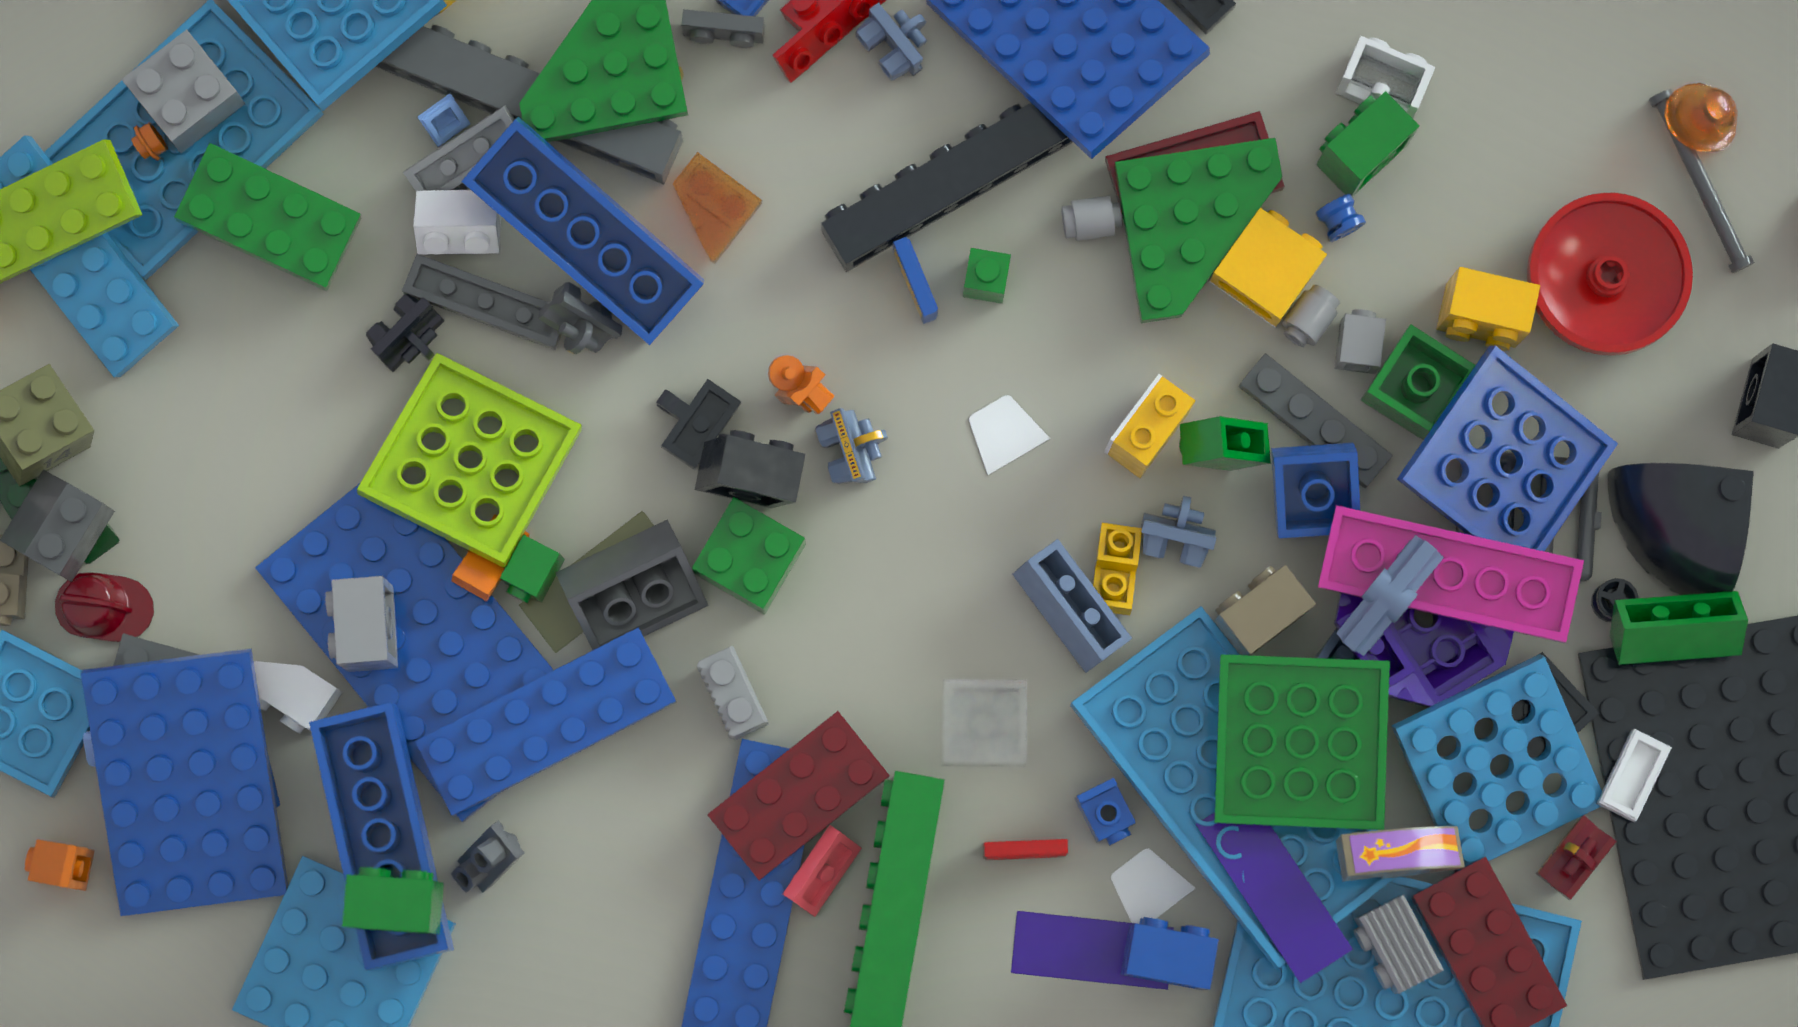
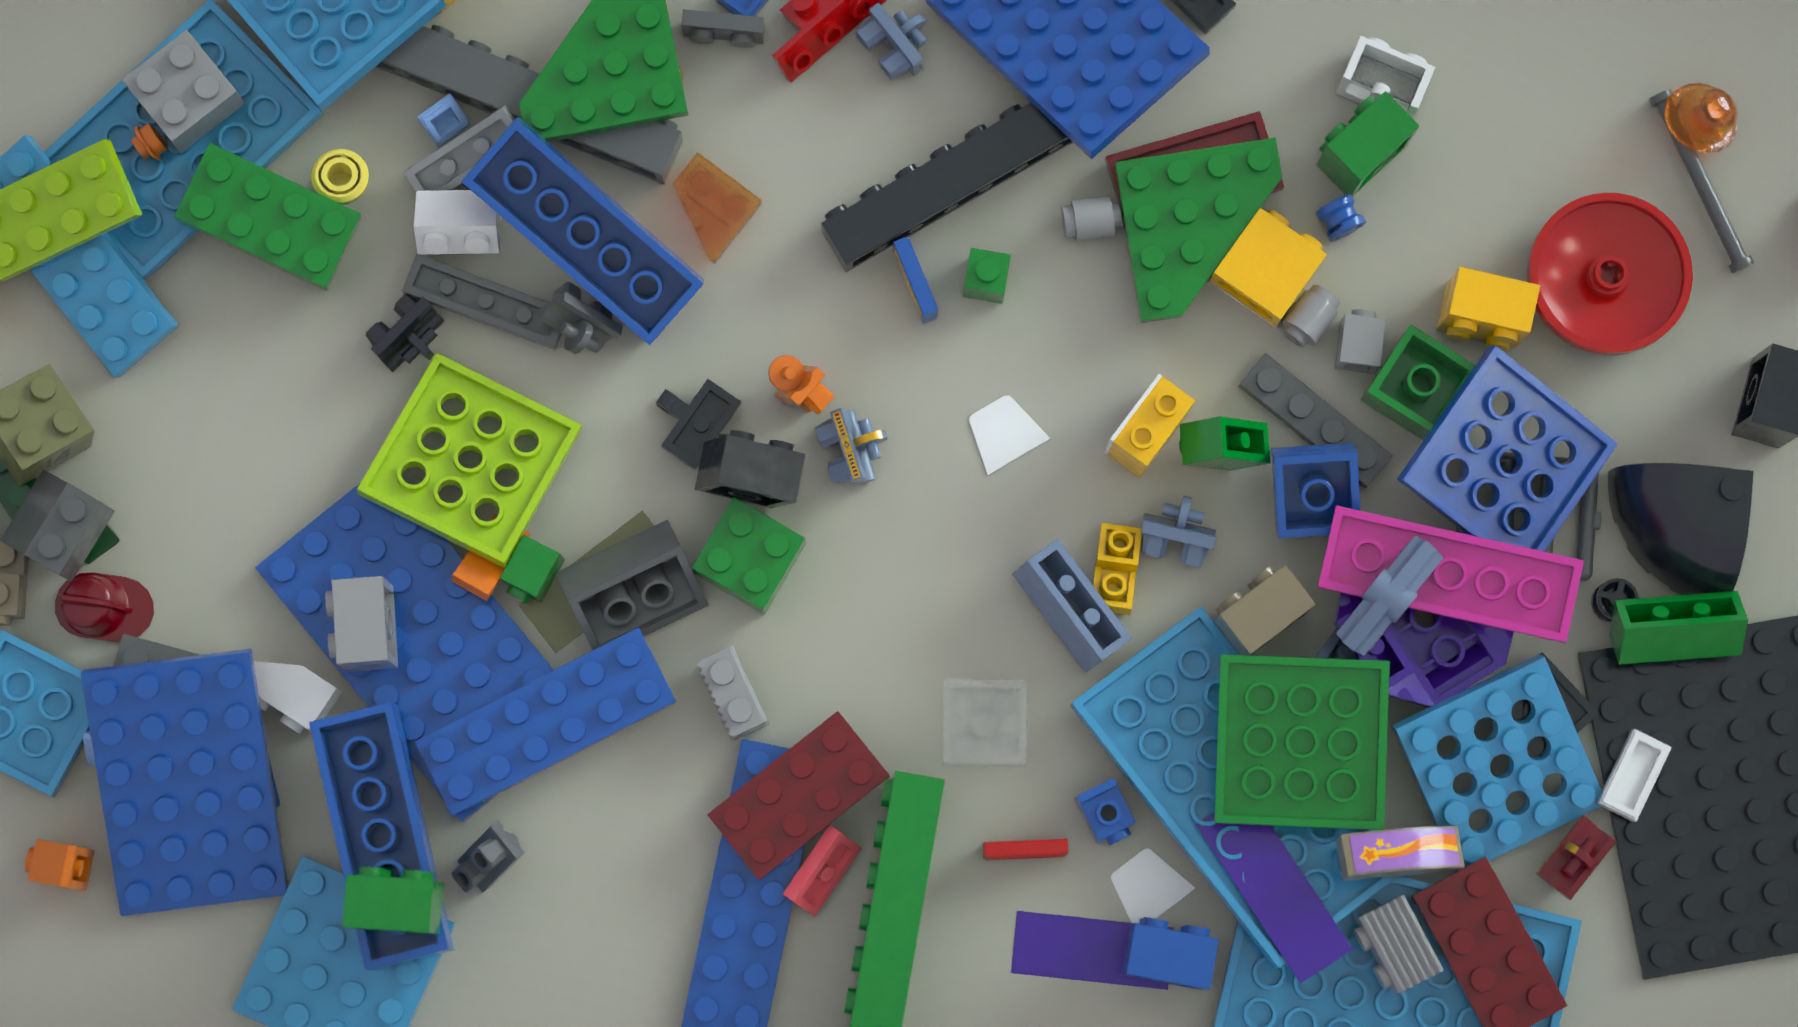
none -> light yellow brick [311,149,369,205]

